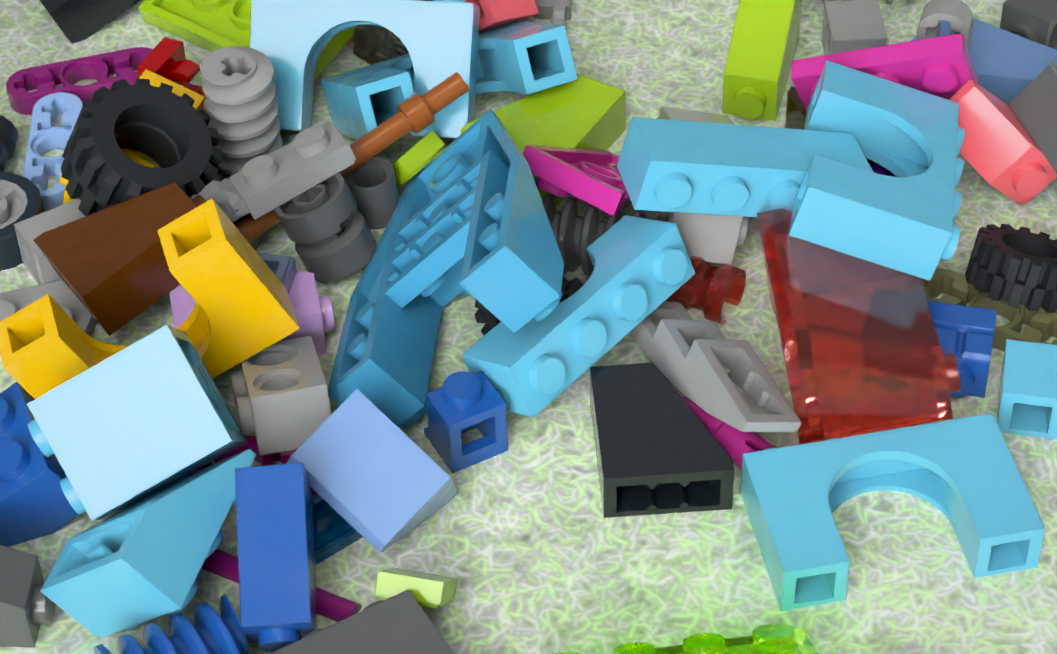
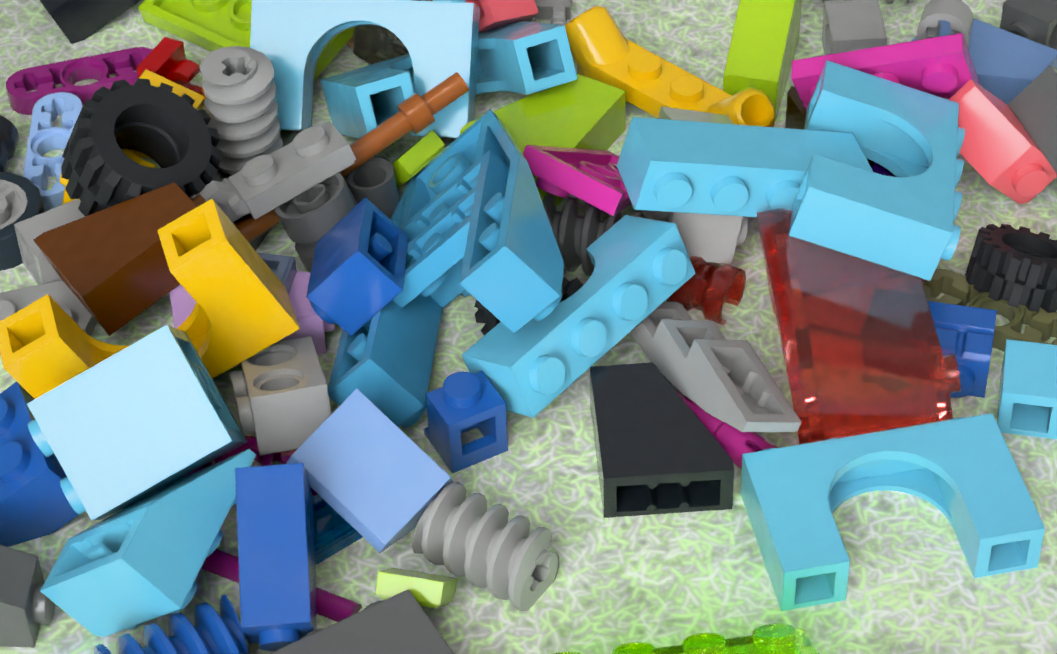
none -> blue brick [306,197,408,336]
none -> light grey piece [412,482,559,611]
none -> yellow plate [565,5,776,127]

